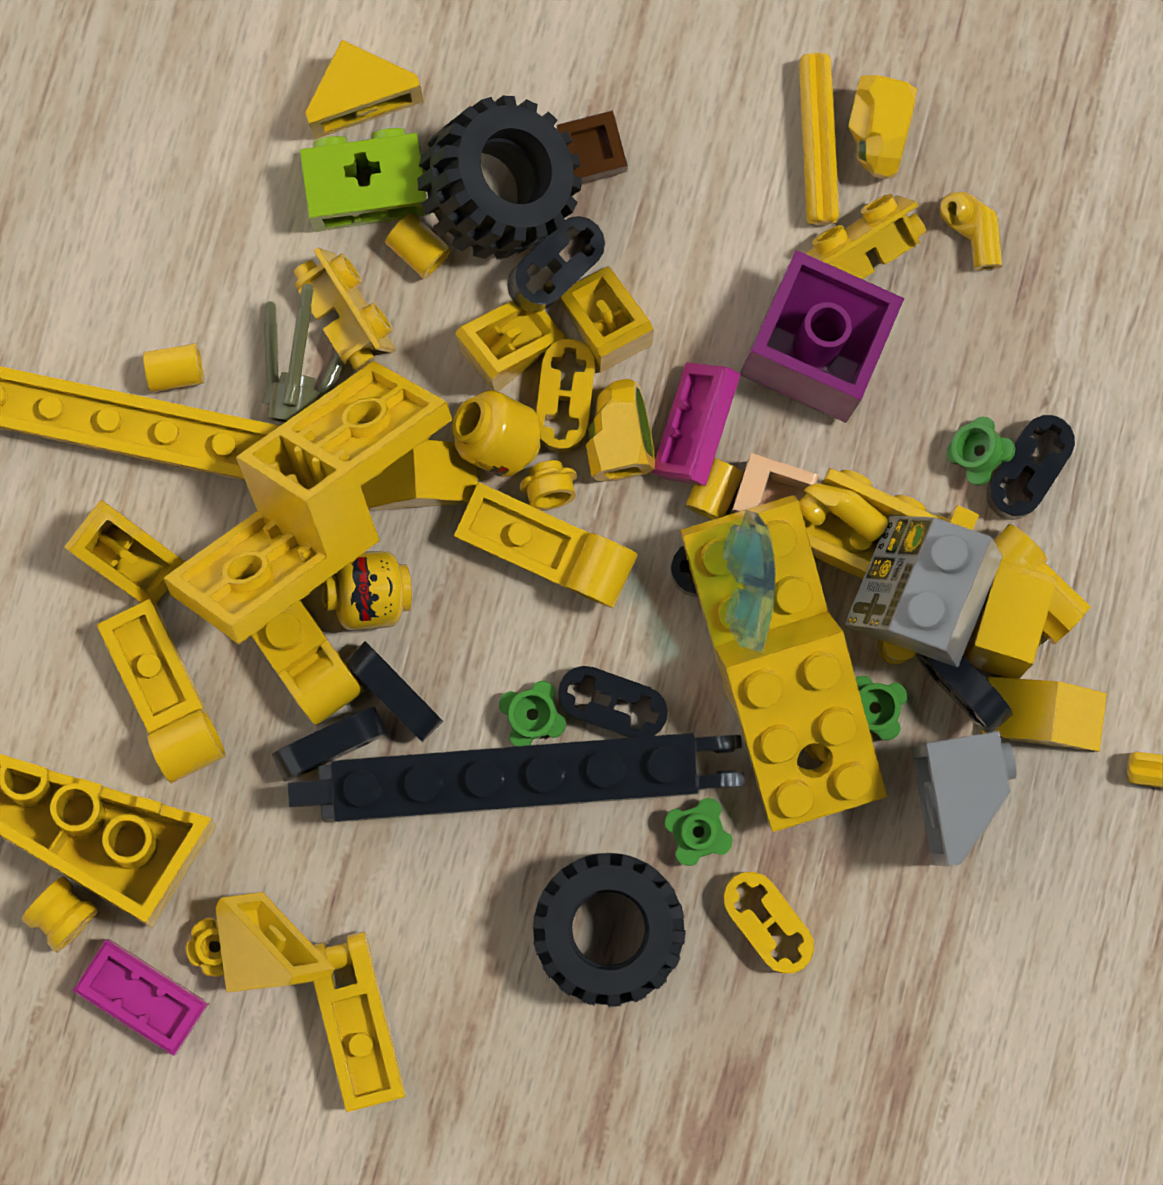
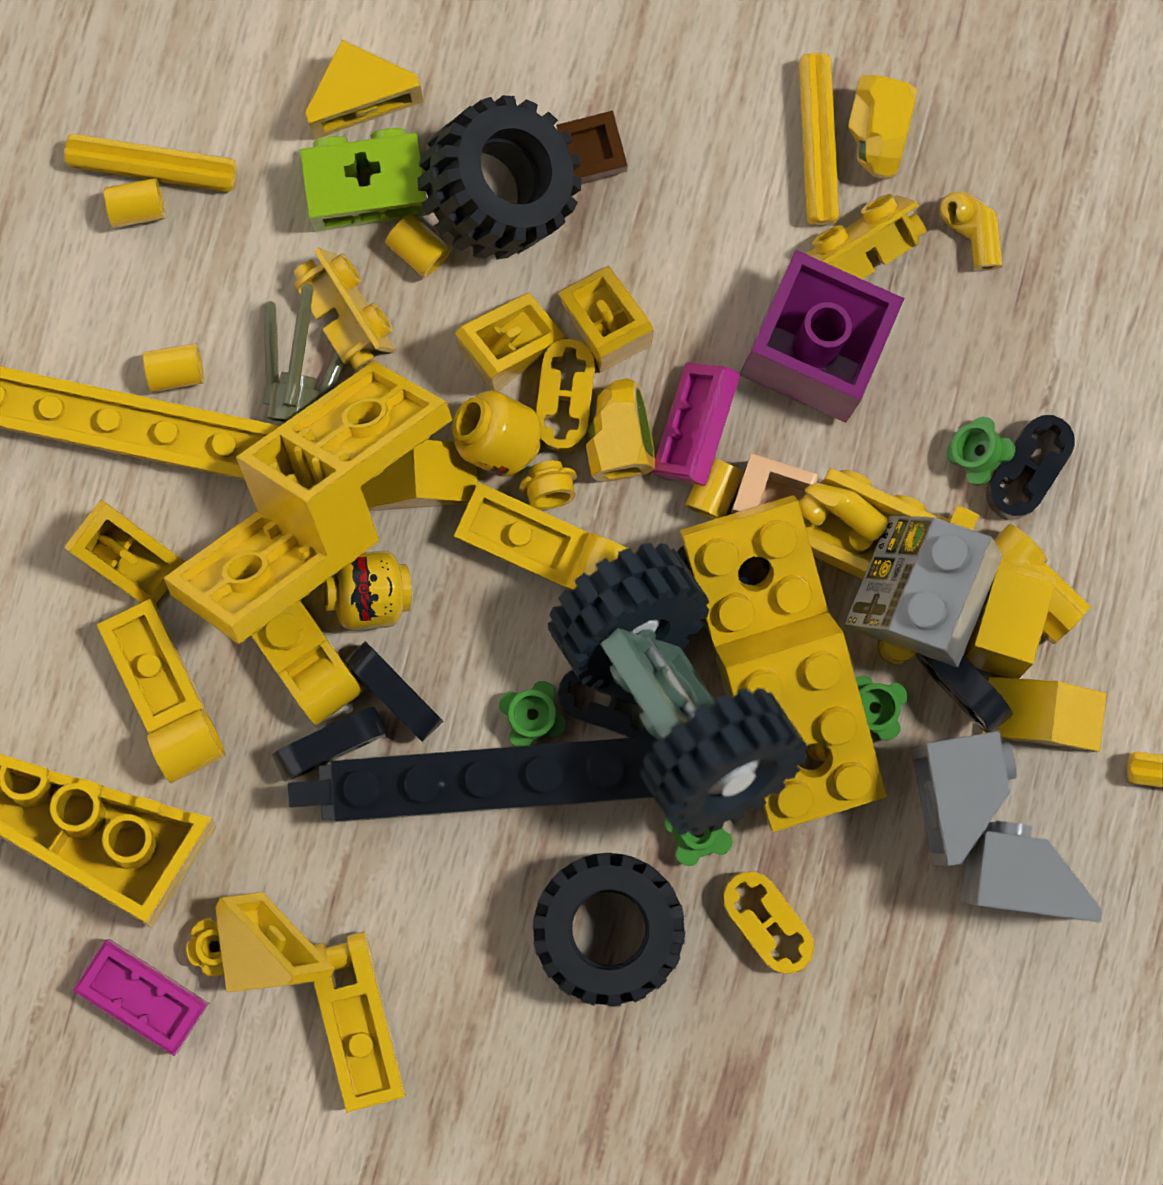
yellow wheel [21,876,99,953] -> none
black beam [507,216,605,312] -> none
clear light blue slope [723,510,775,652] -> none
none -> yellow axle [64,133,237,192]
none -> yellow hinge [104,178,165,228]
none -> black plate [548,543,808,836]
none -> light grey slope [960,821,1102,923]

